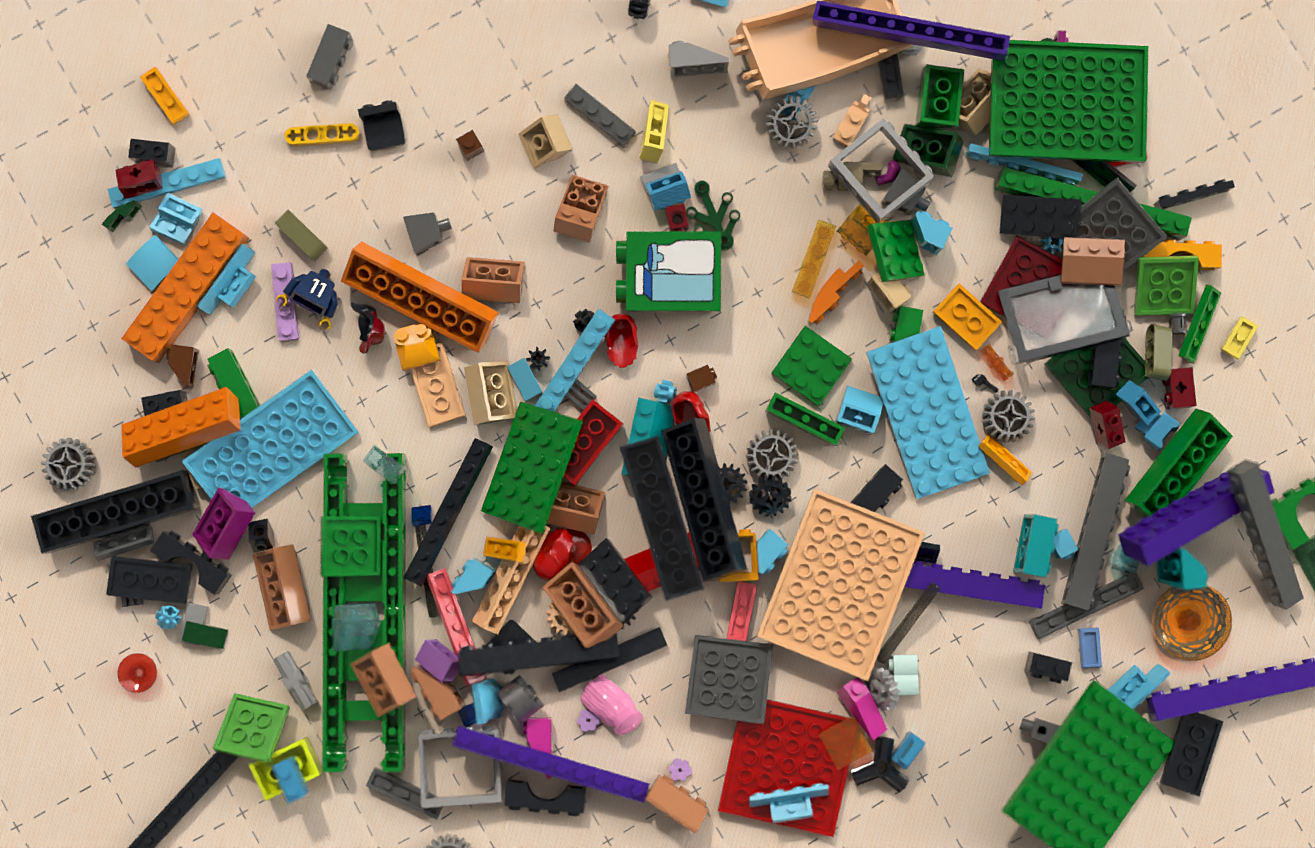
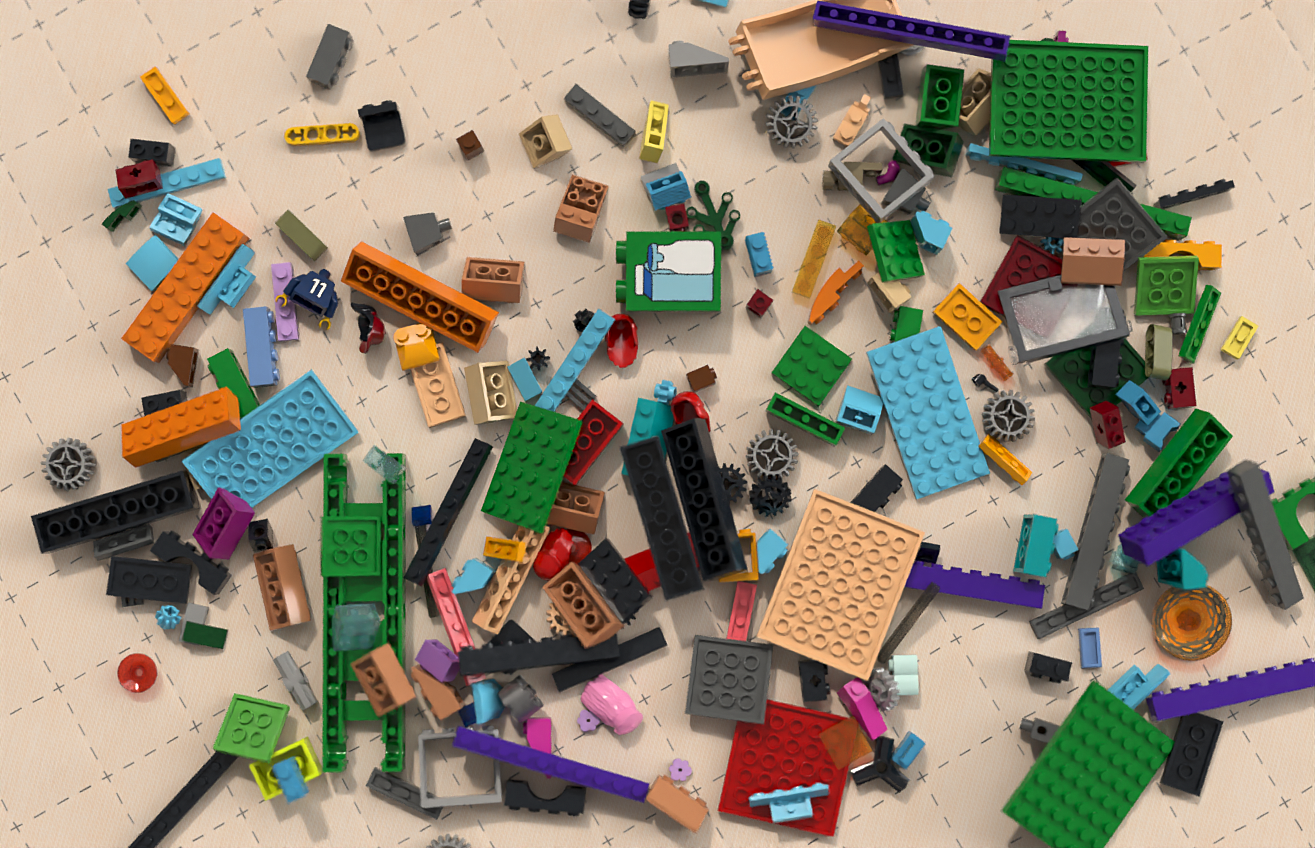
none -> medium blue brick [243,306,280,388]
none -> dark azure brick [745,232,774,277]
none -> dark red brick [745,289,773,318]
none -> black brick [798,660,830,702]

